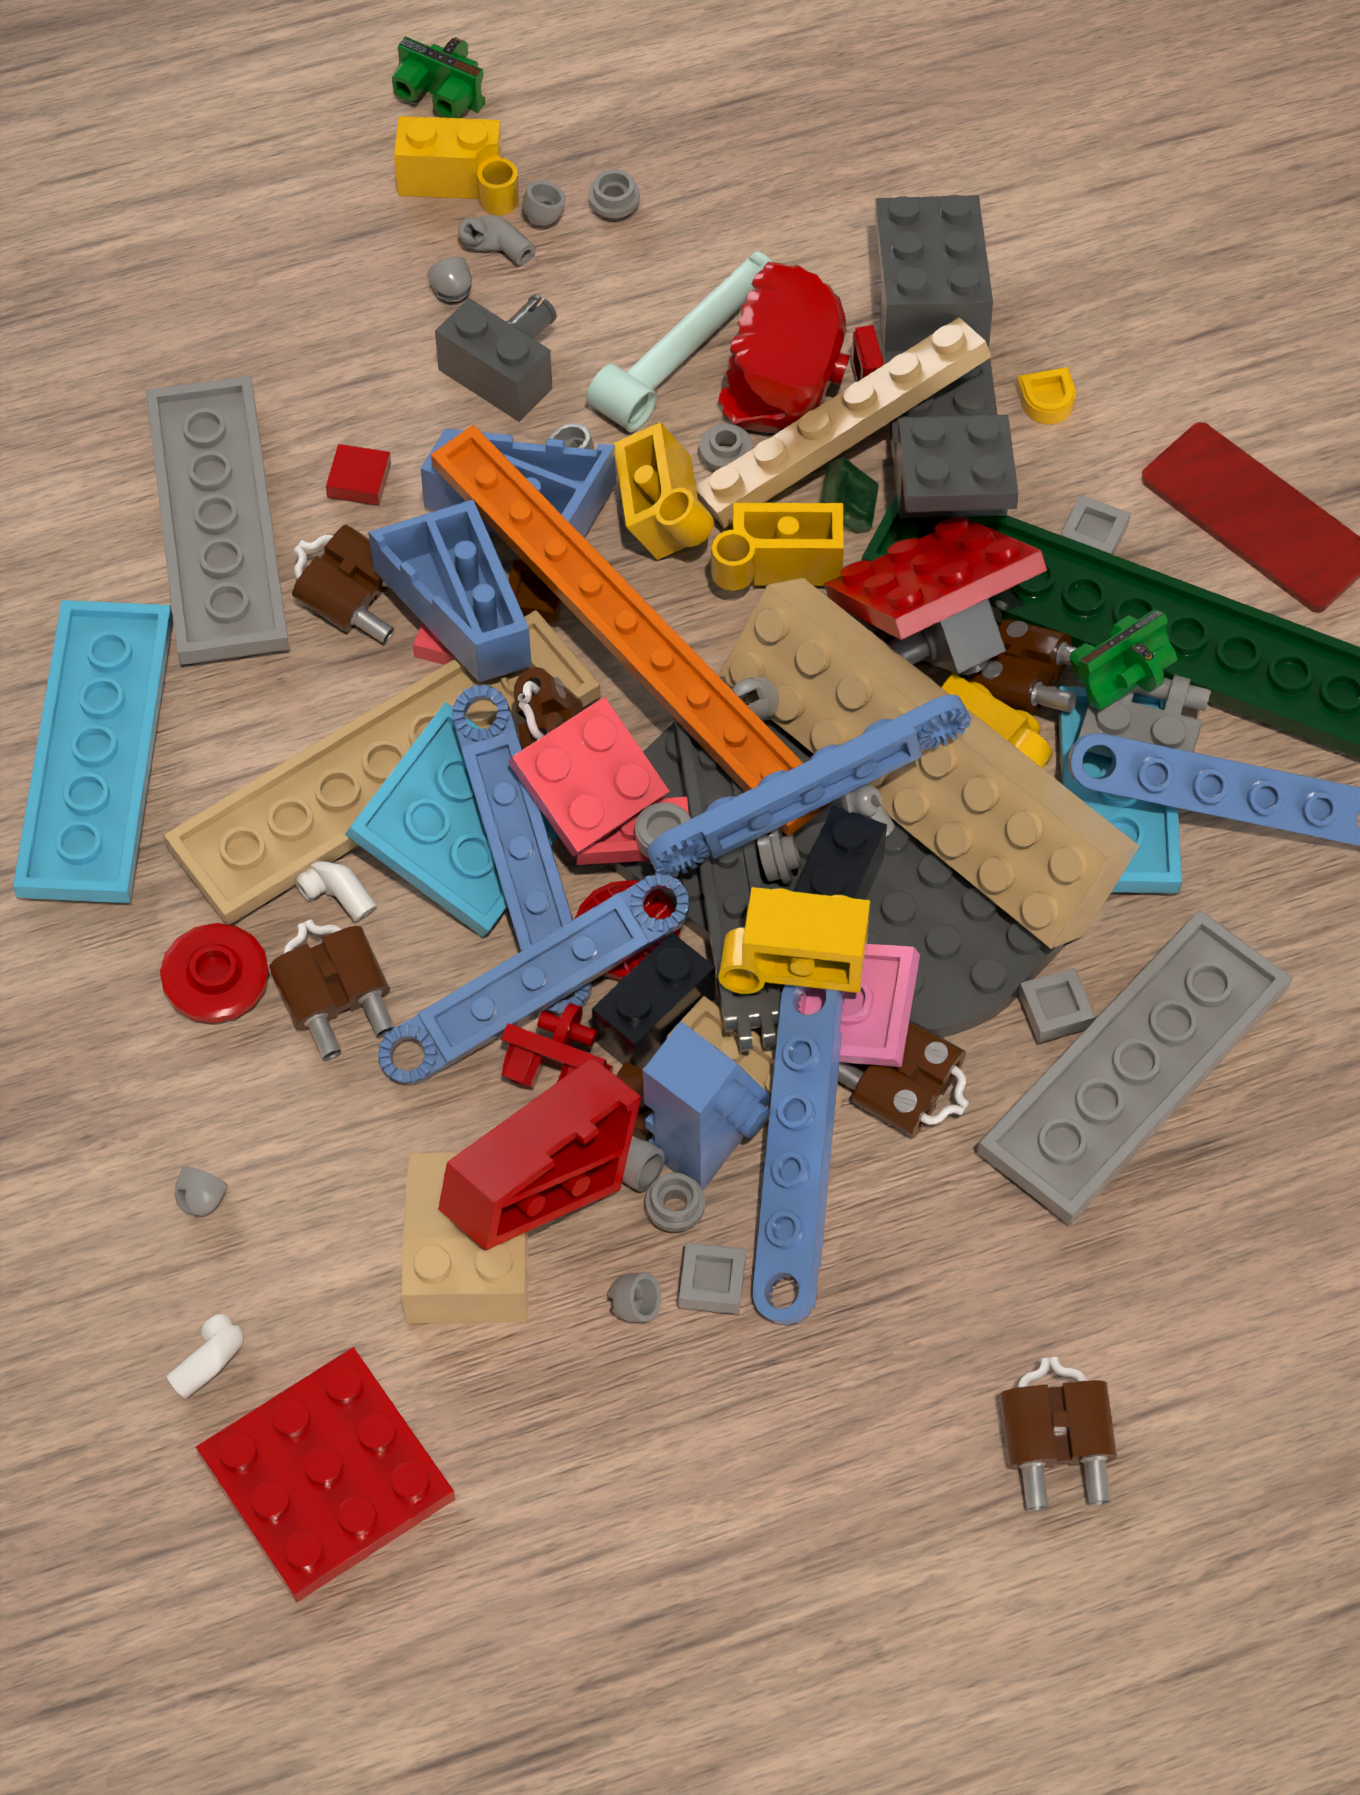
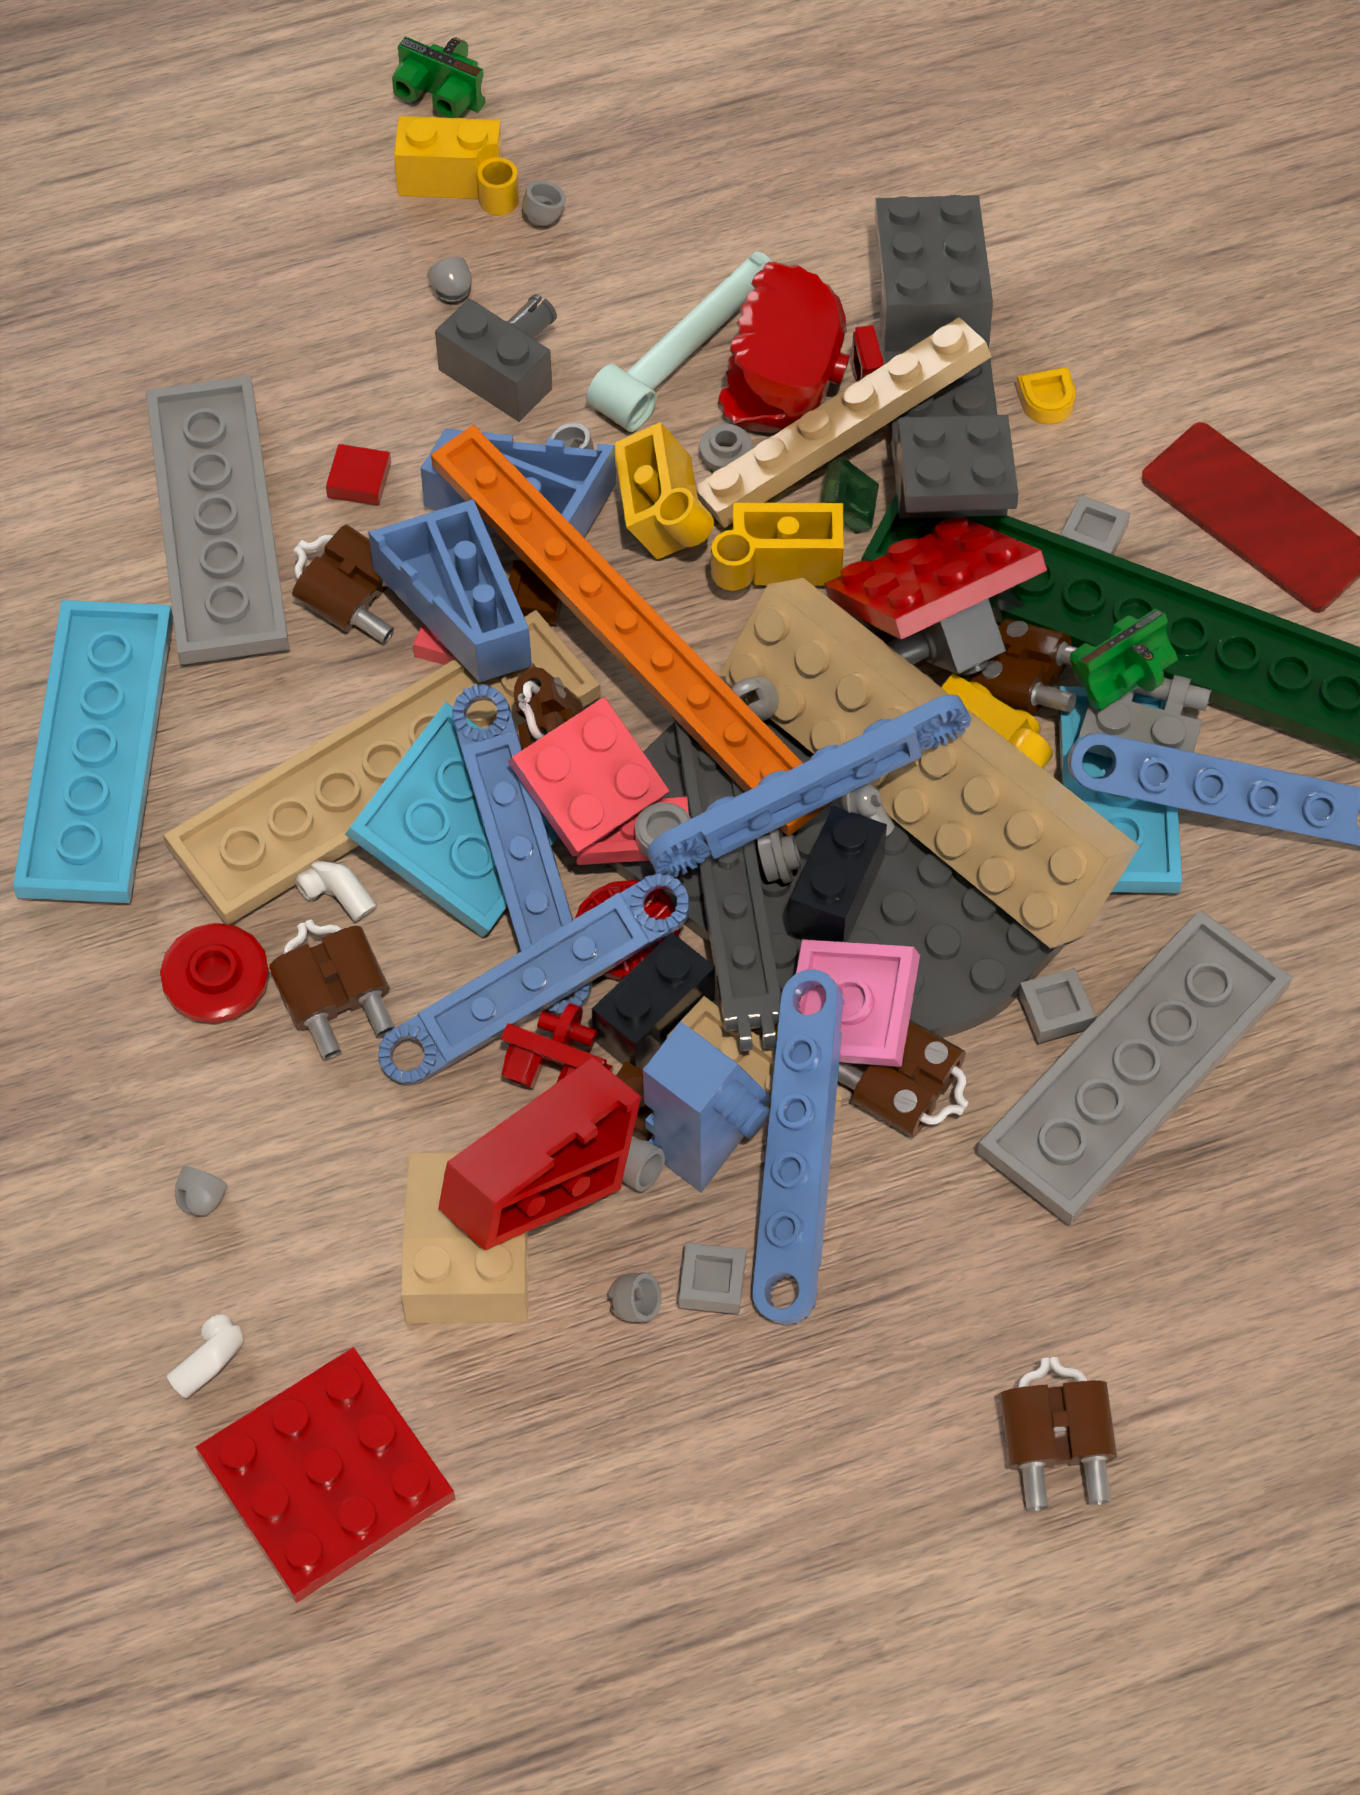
light grey arm [458,216,536,266] -> none
light grey plate [589,169,640,218] -> none
light grey plate [645,1173,705,1232] -> none
yellow hinge [718,887,870,994] -> none

